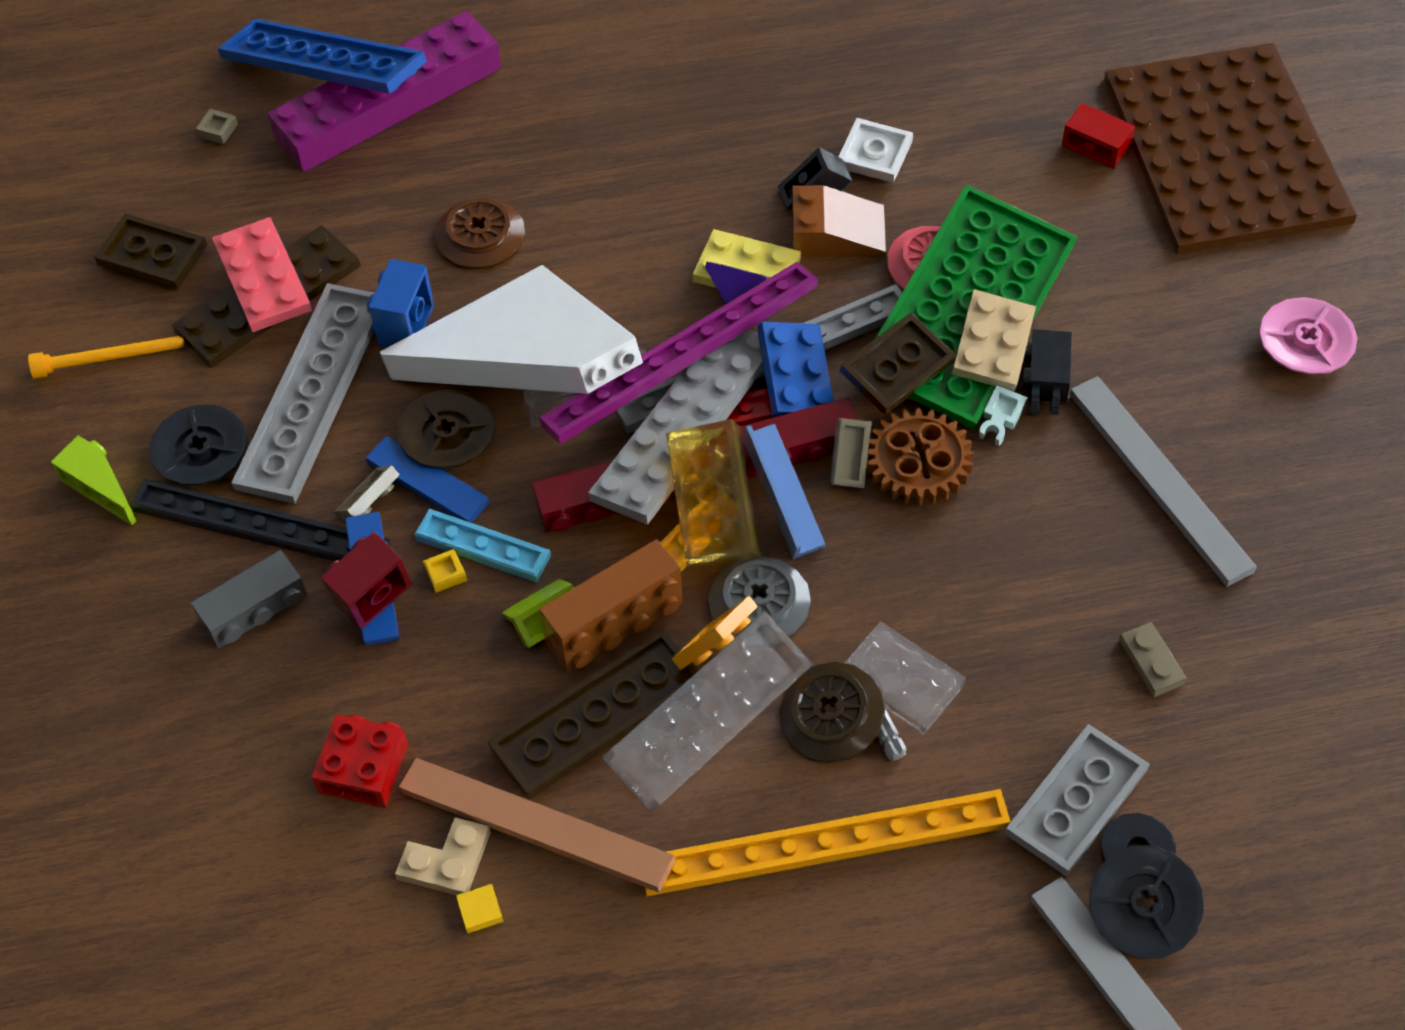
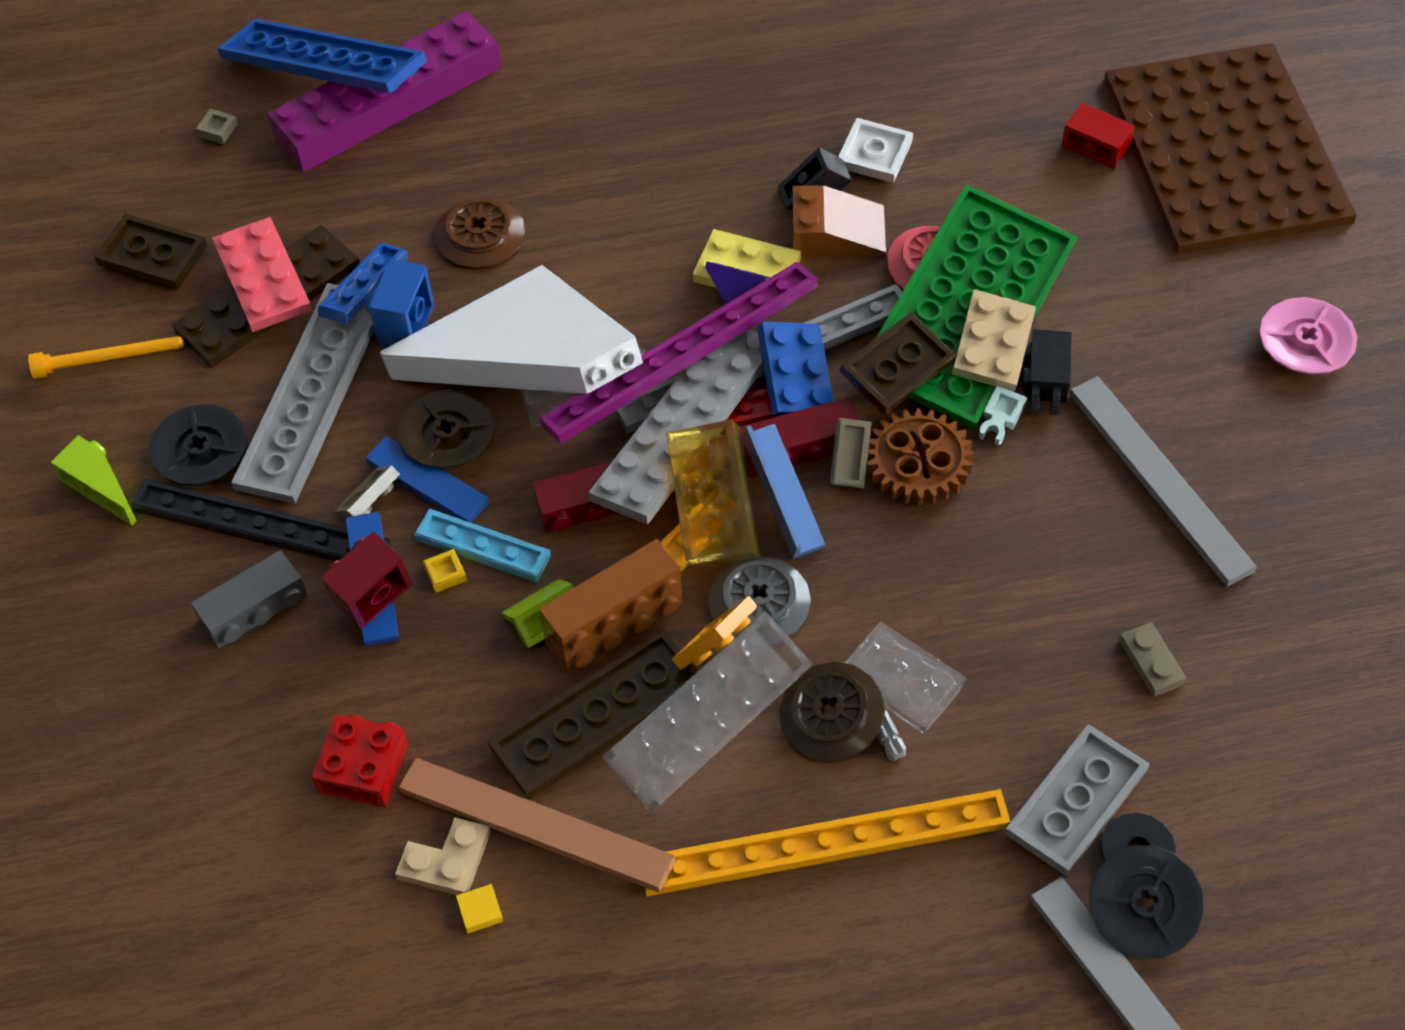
none -> blue tile [318,242,408,324]

